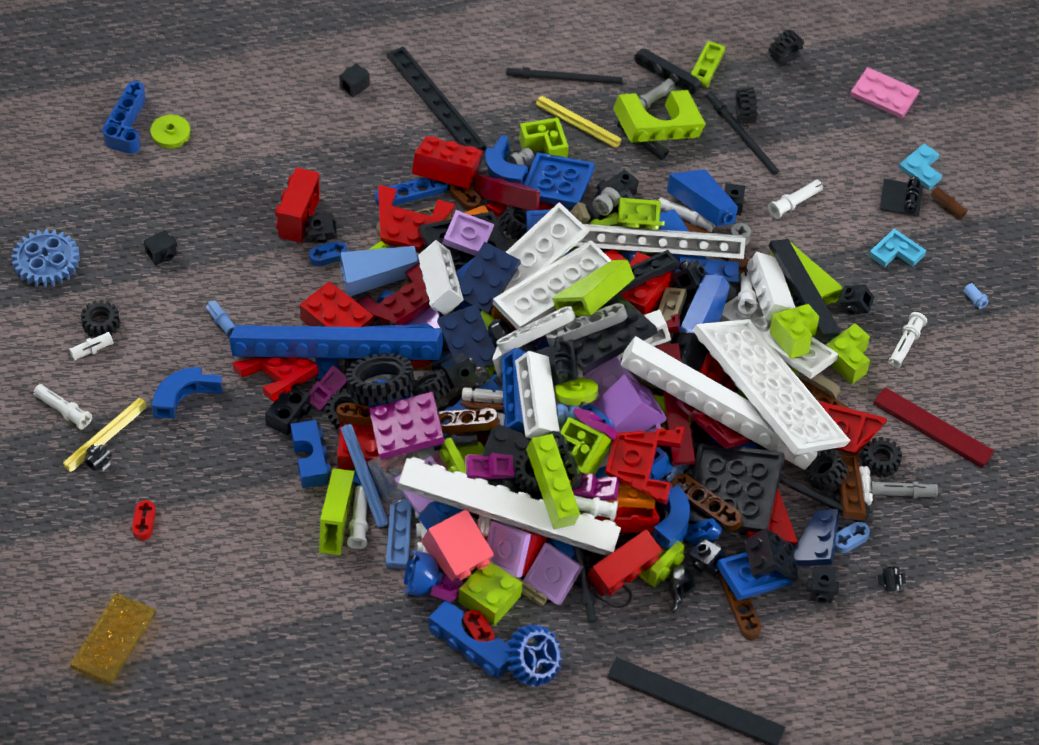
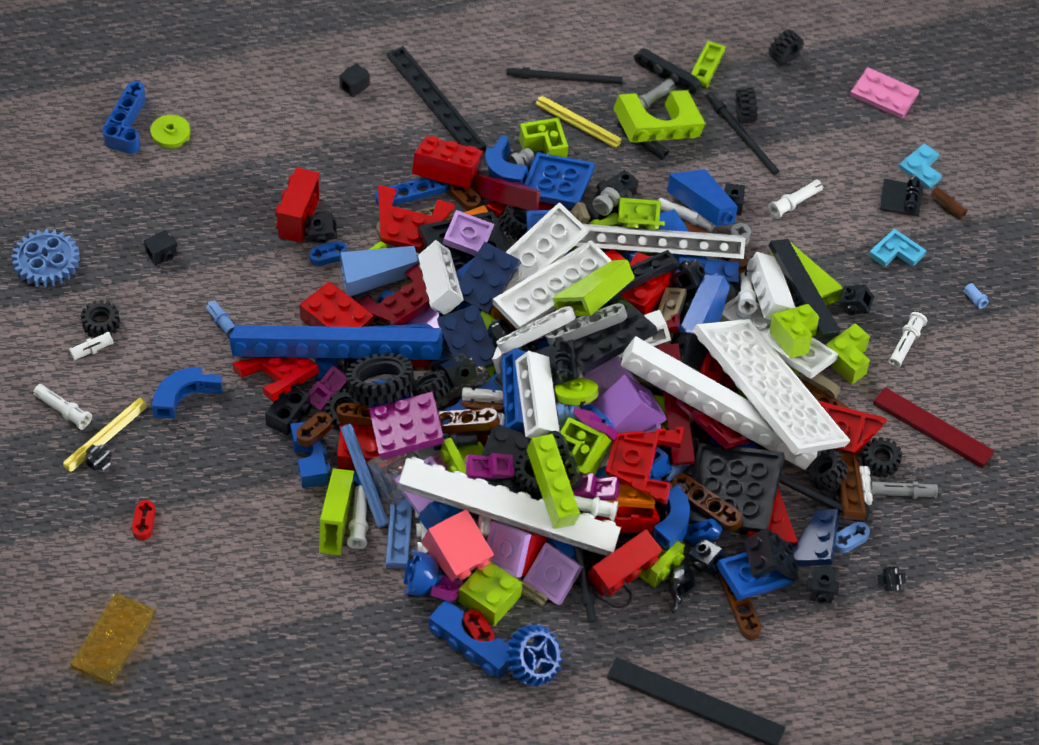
none -> reddish brown beam [296,412,332,447]

